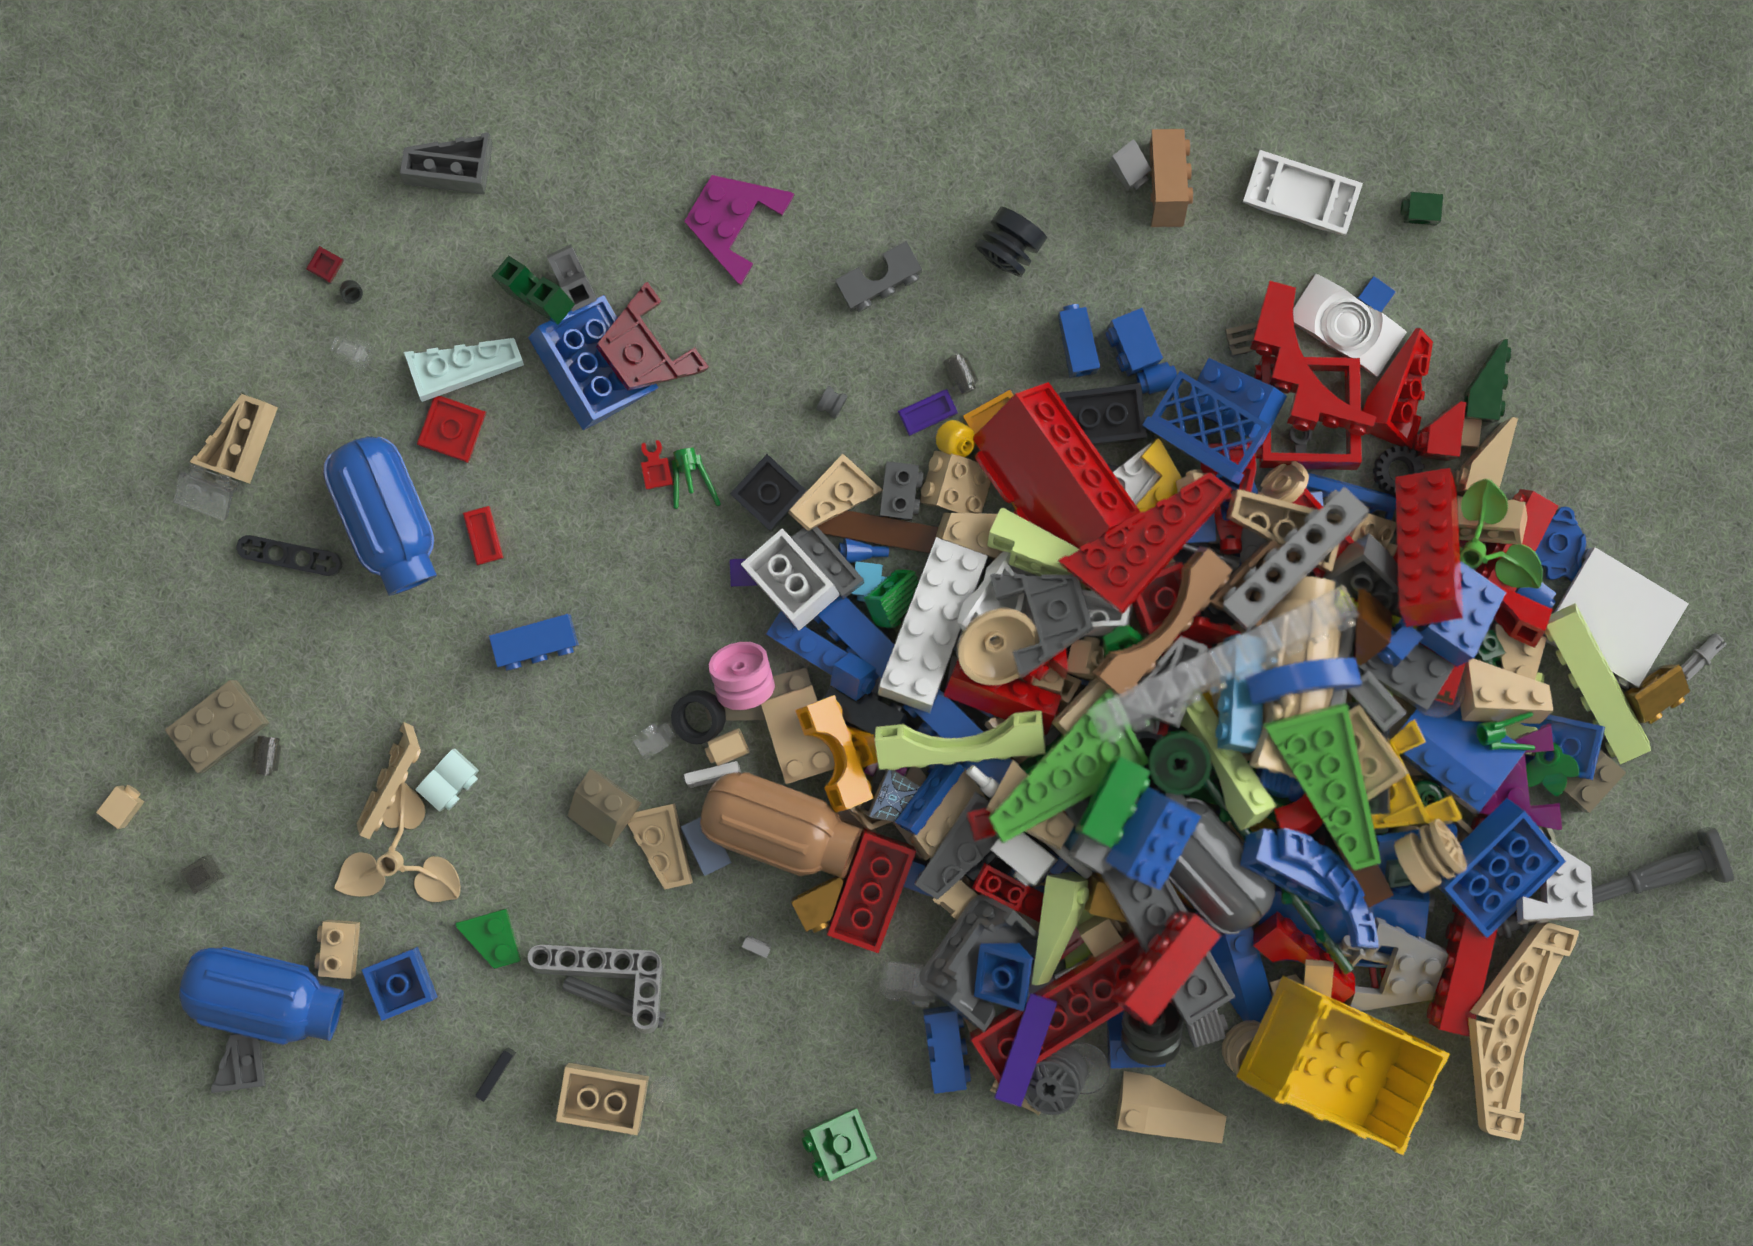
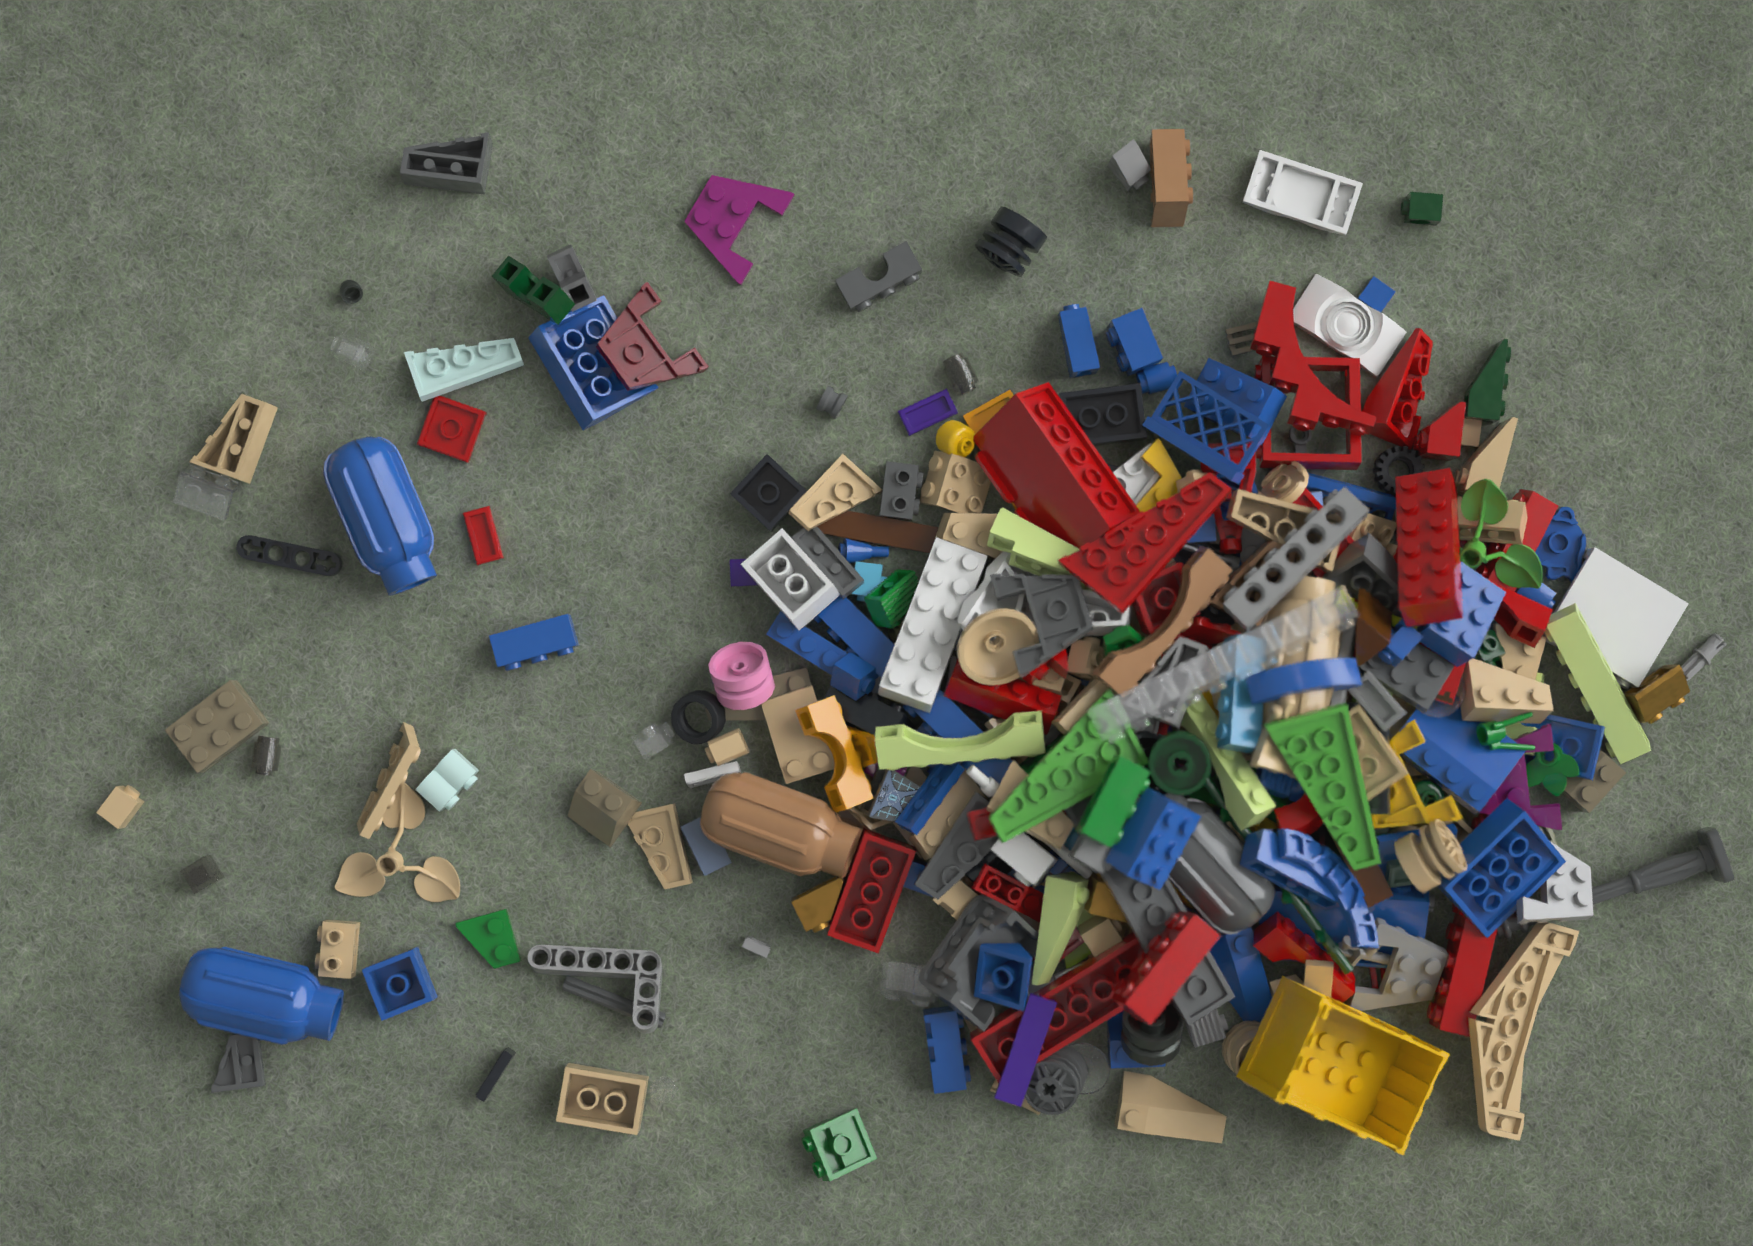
dark red tile [306,246,344,283] -> none
red plate [641,440,673,490] -> none
green plant [671,448,721,509] -> none

